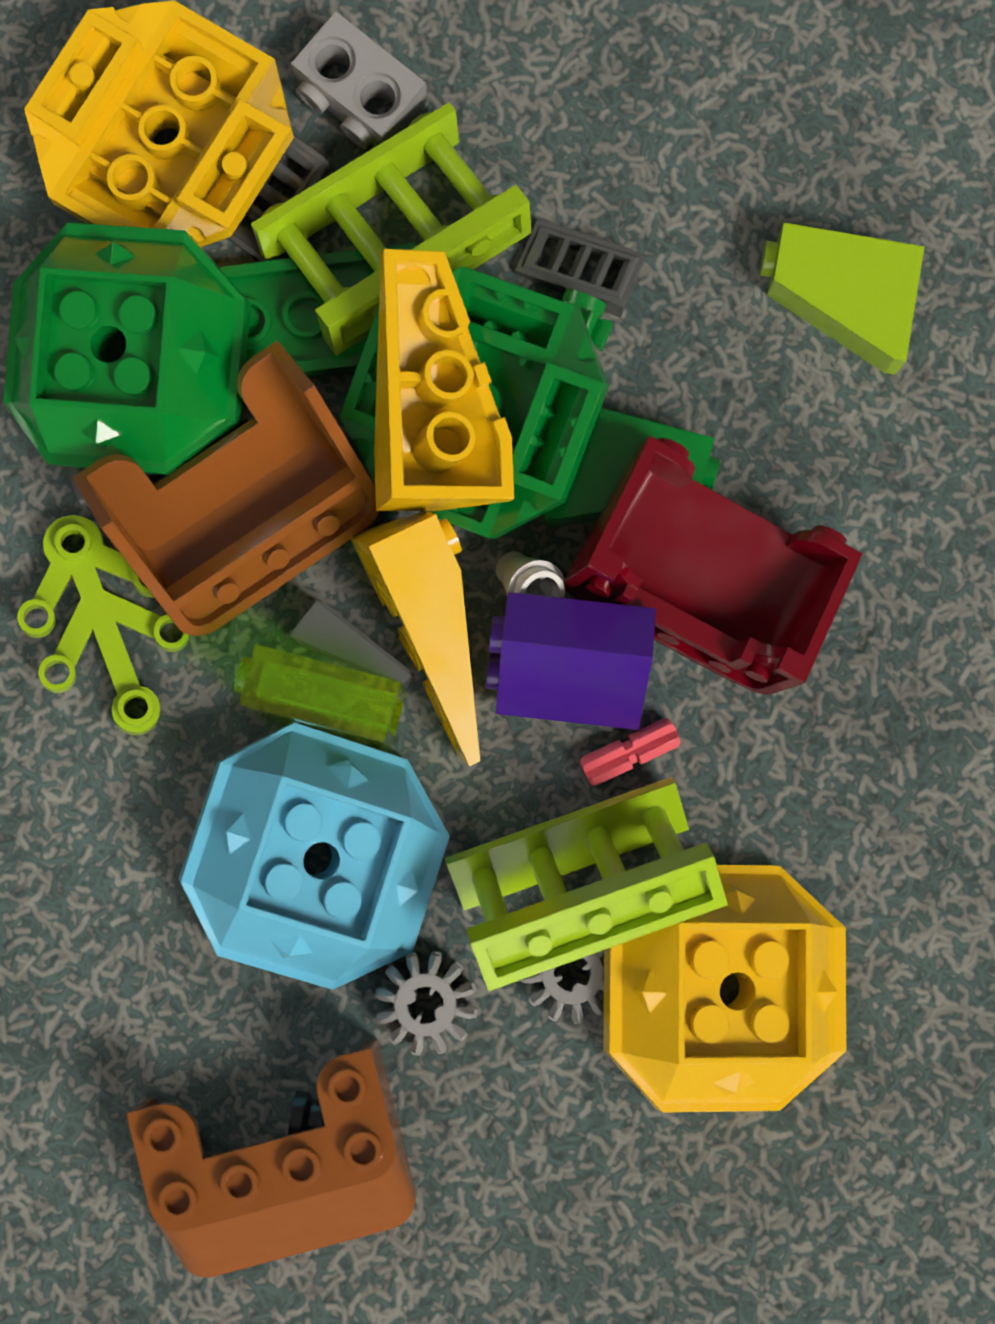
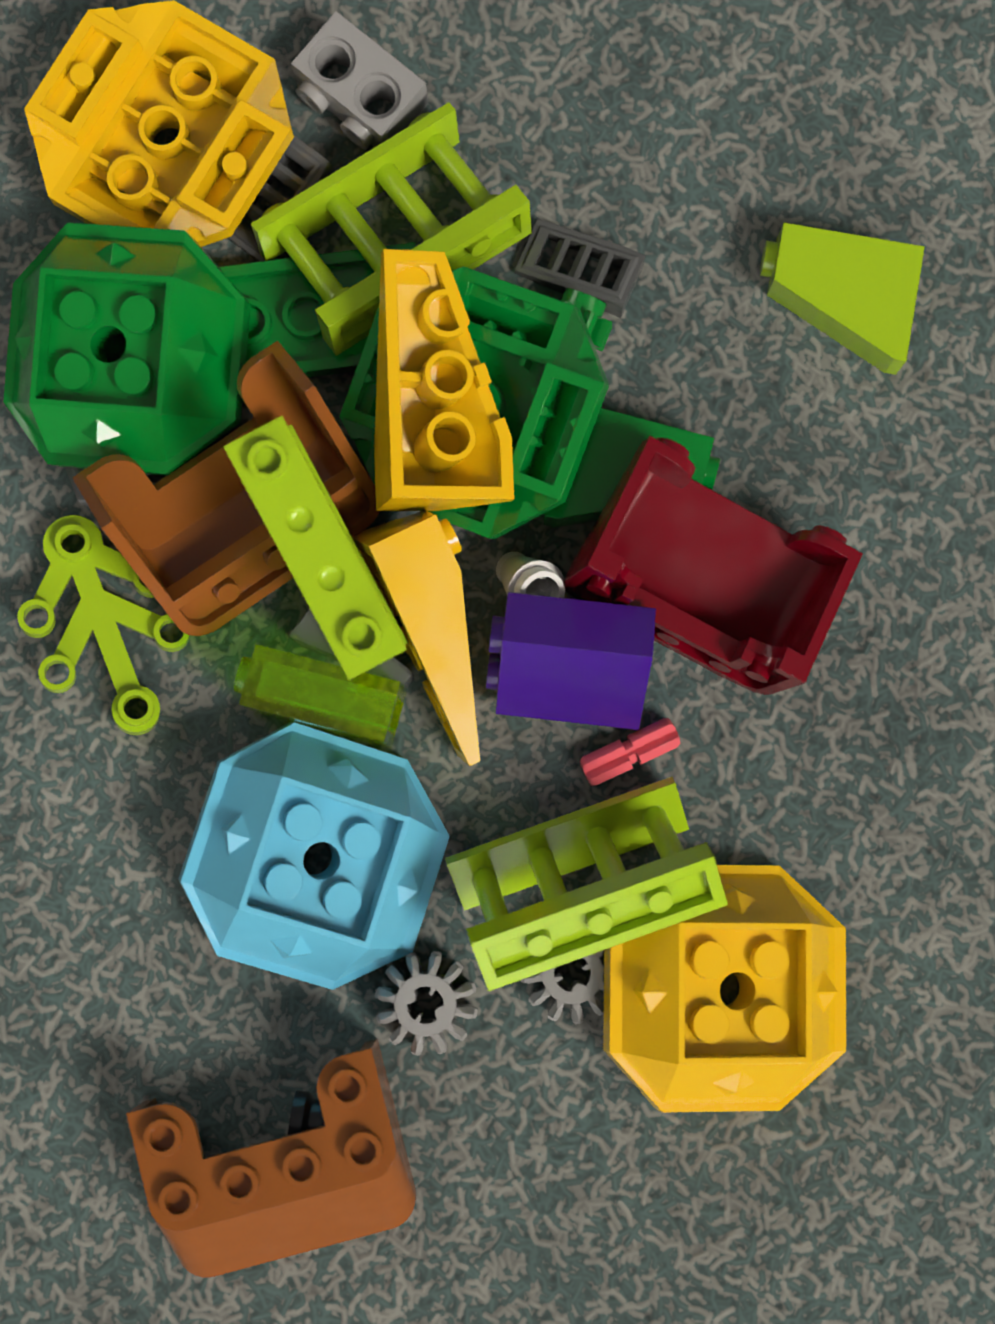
none -> lime fence [224,416,408,680]

